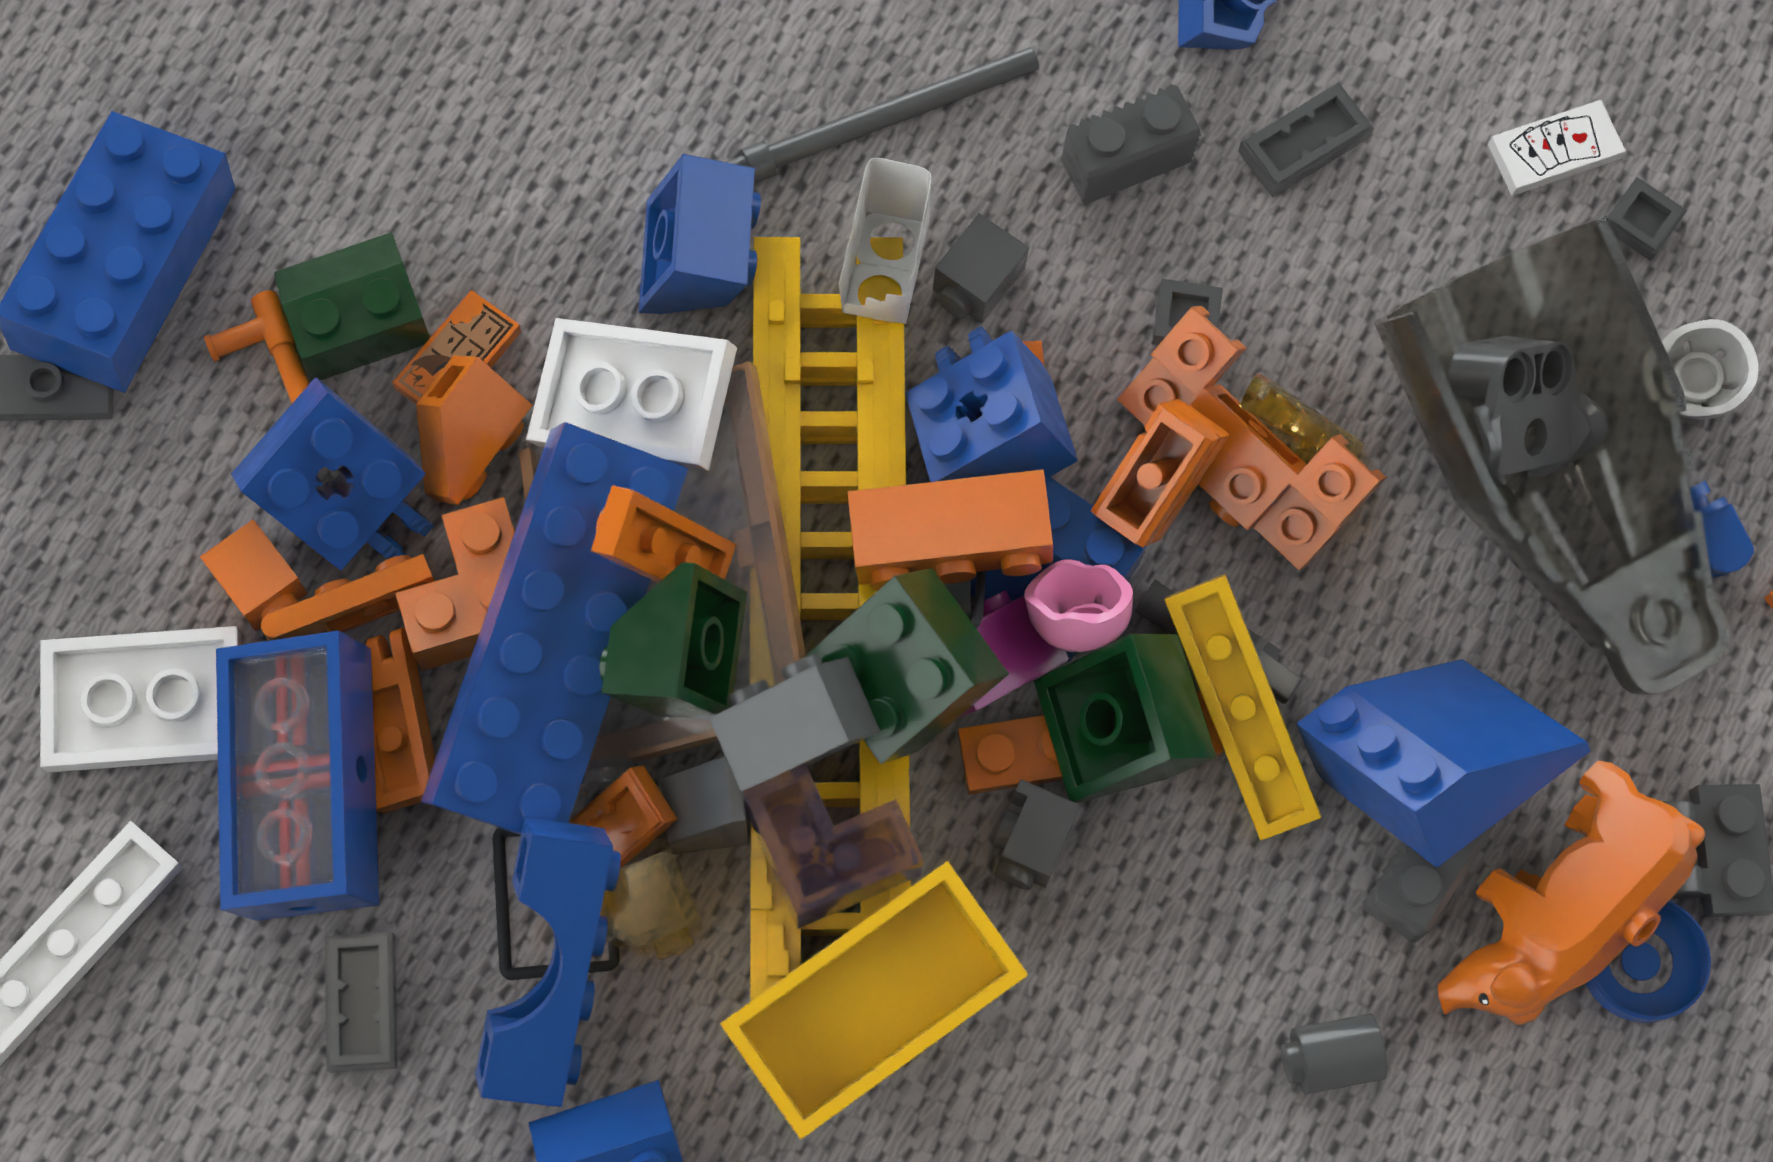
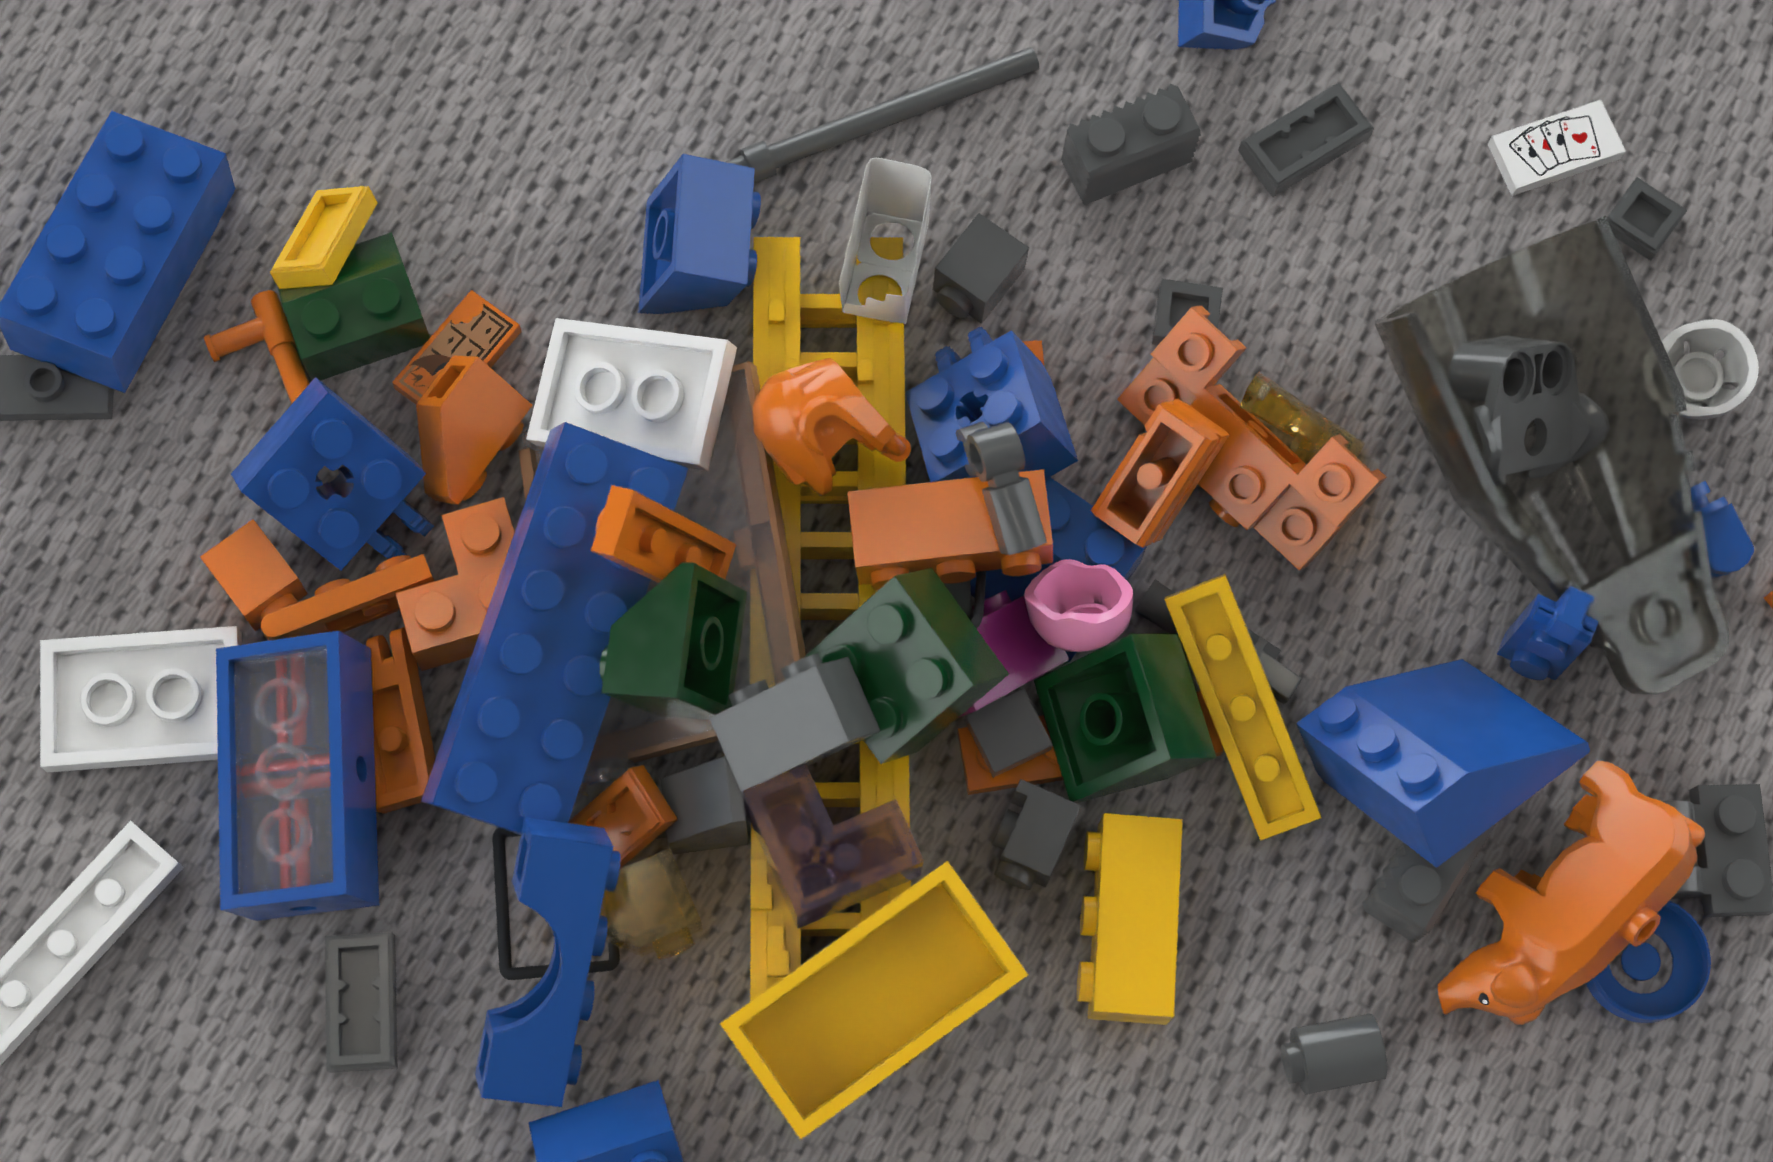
none -> yellow tile [270,186,378,289]
none -> orange helmet [752,358,911,496]
none -> dark grey bar [955,422,1047,555]
none -> dark grey tile [964,688,1053,778]
none -> yellow brick [1077,813,1183,1025]
none -> blue hinge [1497,586,1599,680]

